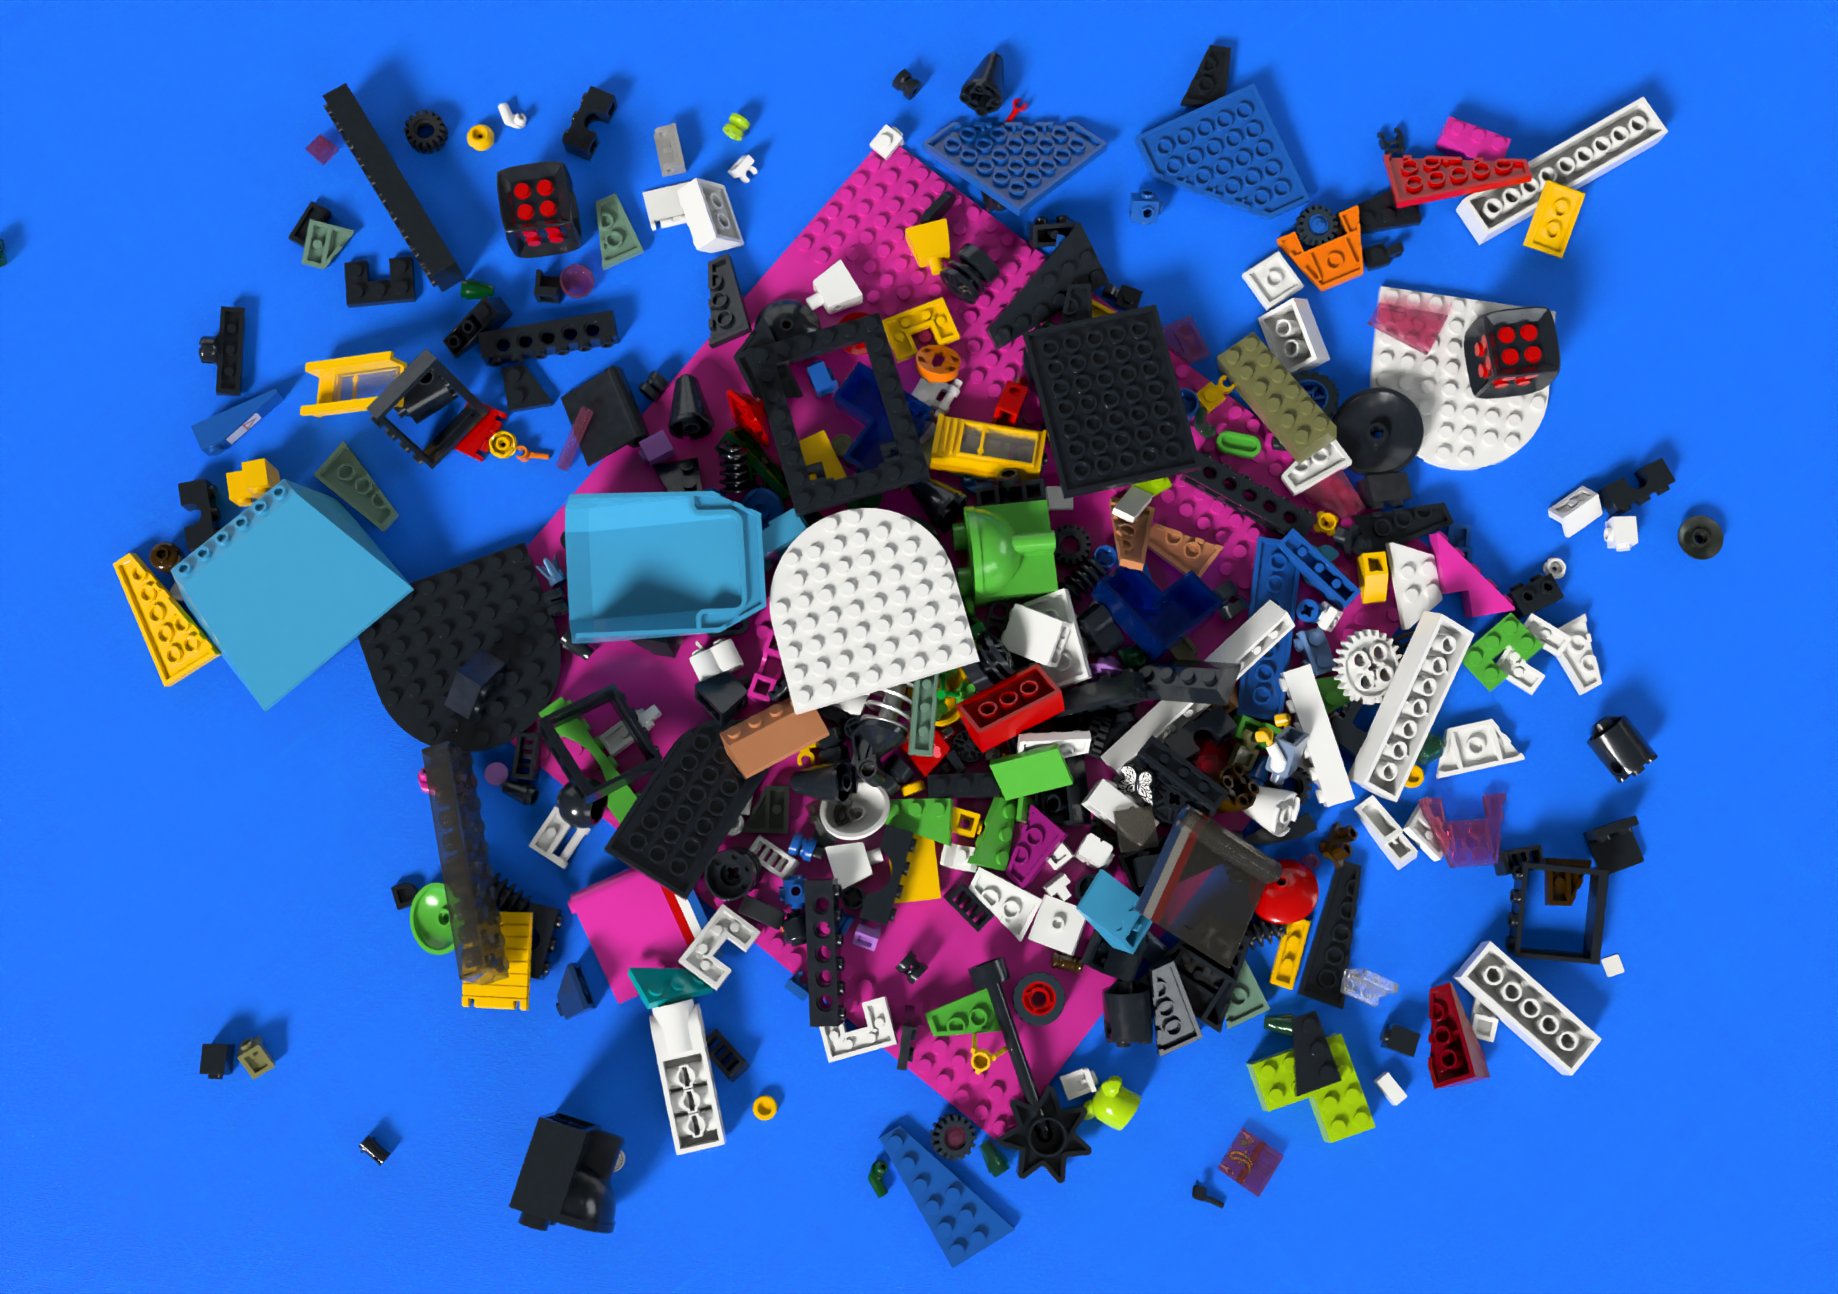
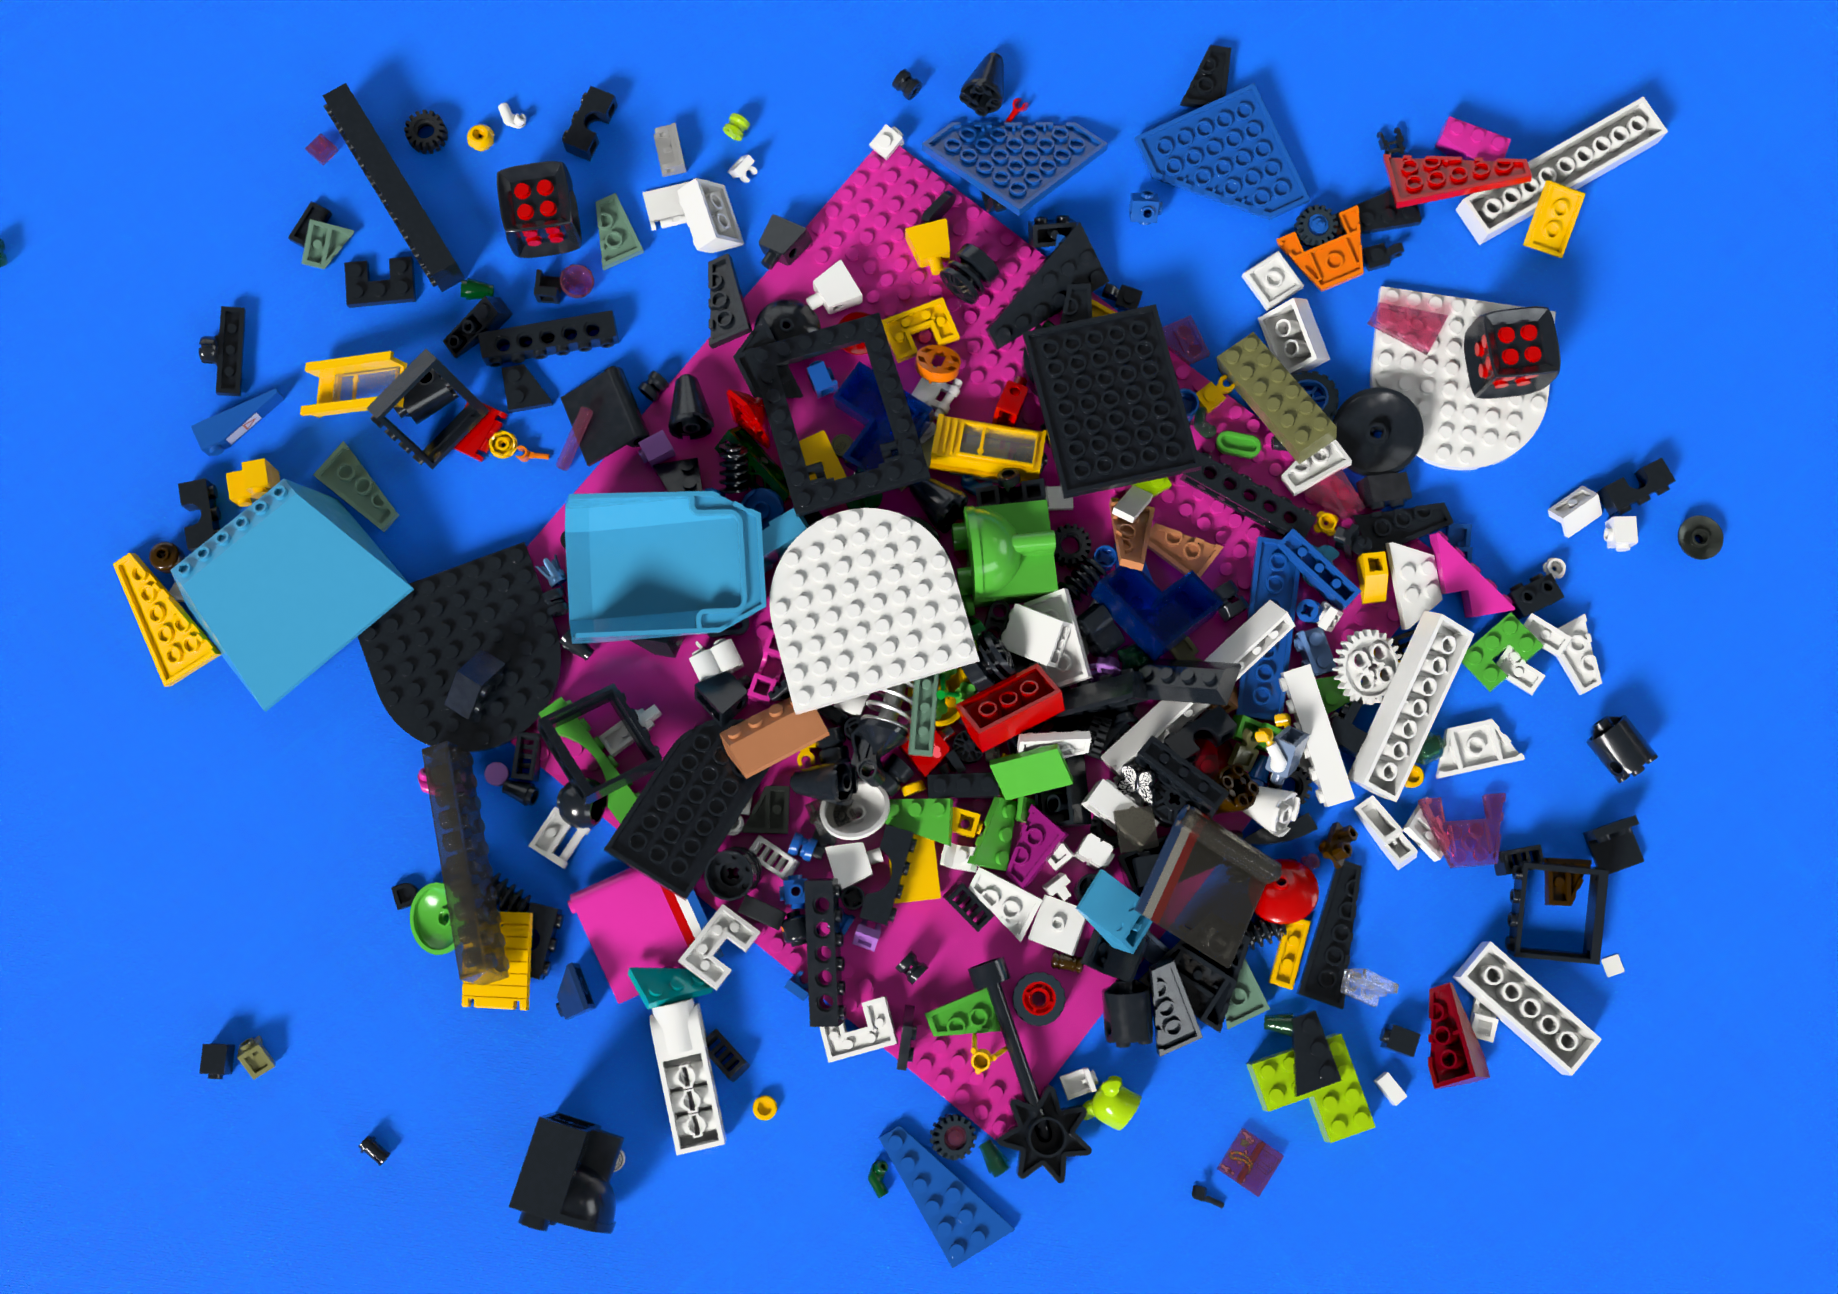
none -> black torso [759,214,813,270]

